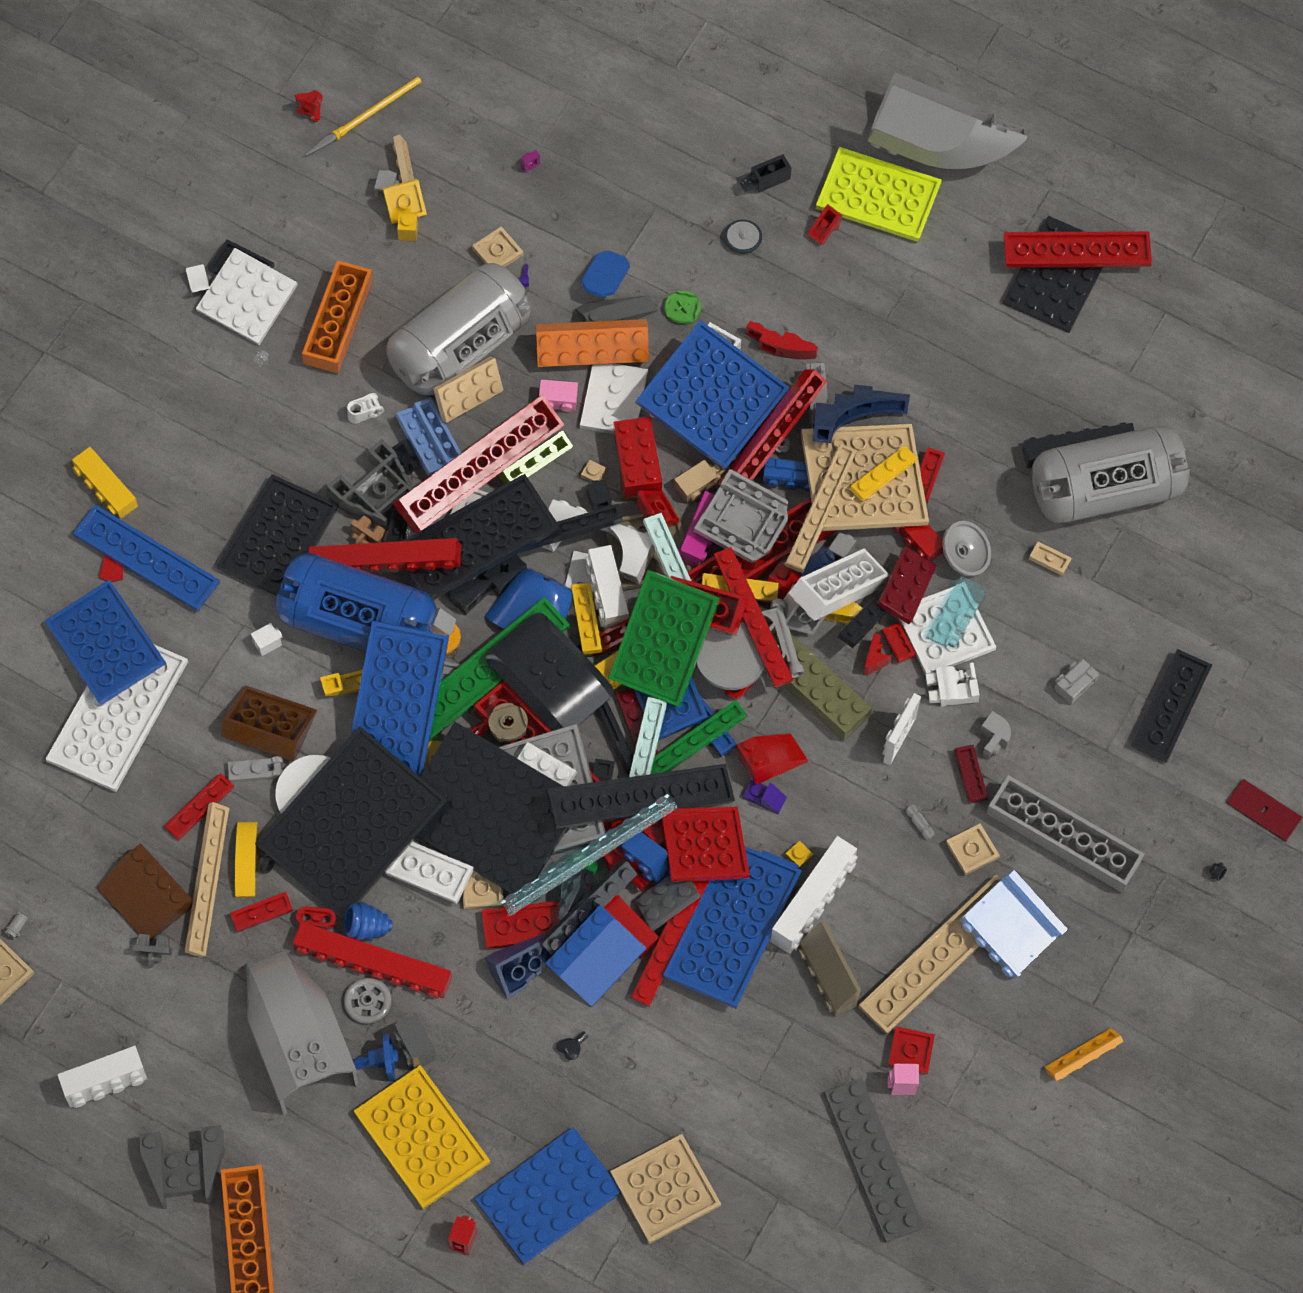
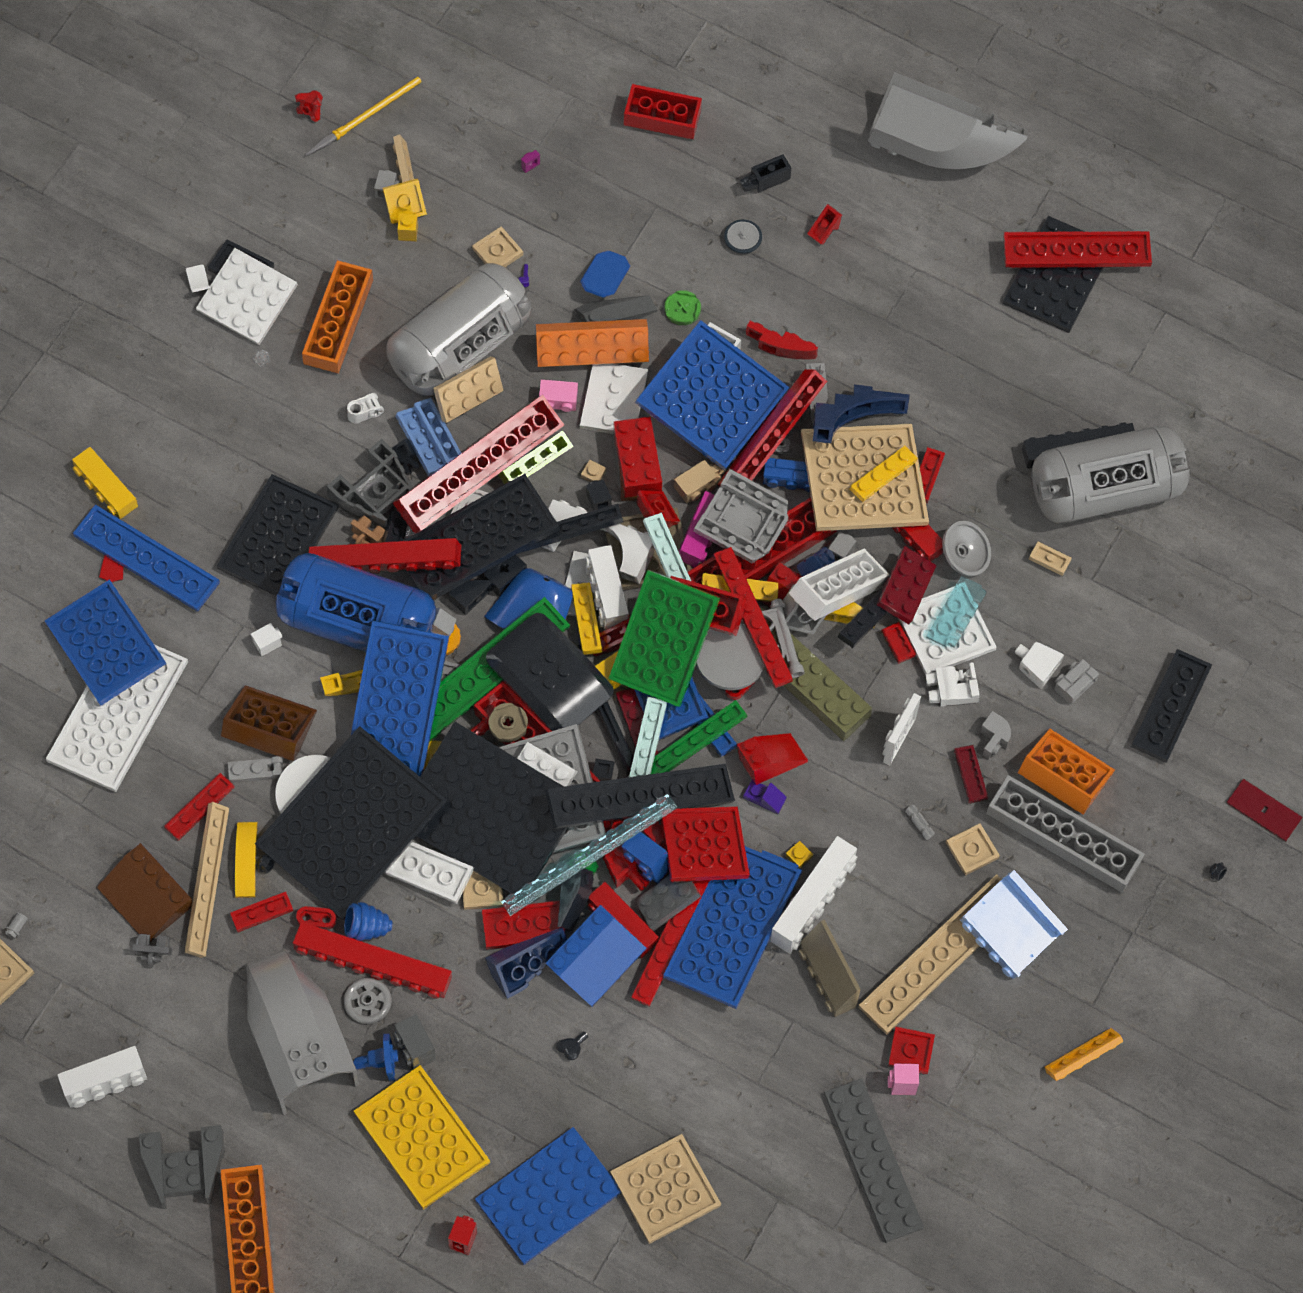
black plate [539,859,637,956] -> none
tan tile [785,443,857,573] -> none
neon yellow plate [816,147,942,242] -> none
red slope [863,633,891,676] -> none
none -> red brick [624,84,702,140]
none -> white torso [1015,642,1064,689]
none -> orange slope [1018,729,1115,815]

